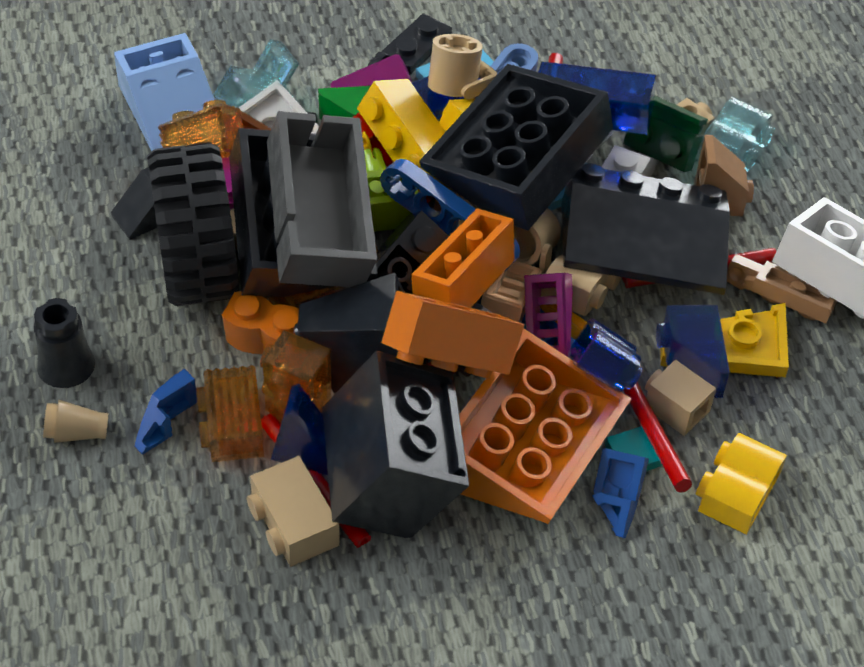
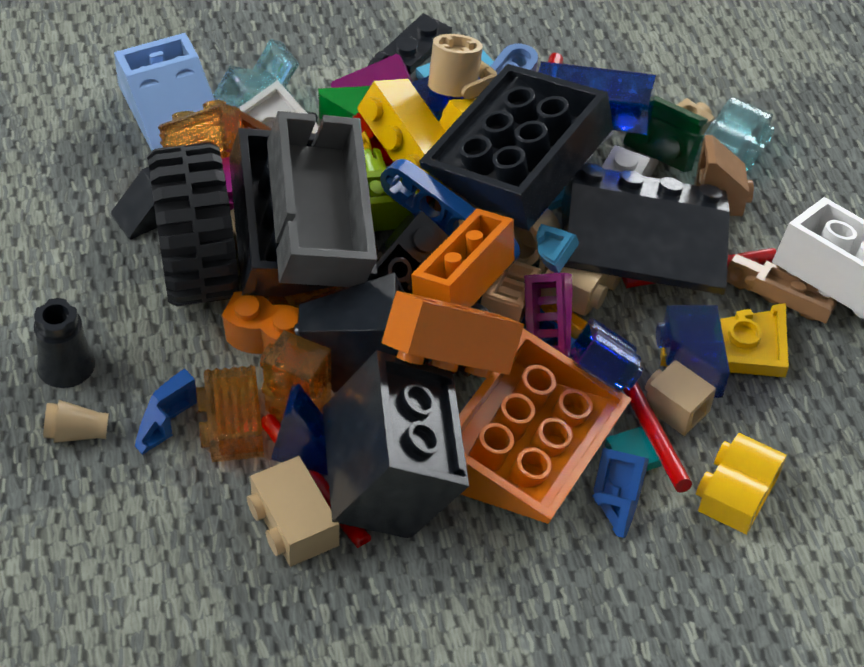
none -> dark azure tile [536,224,579,273]

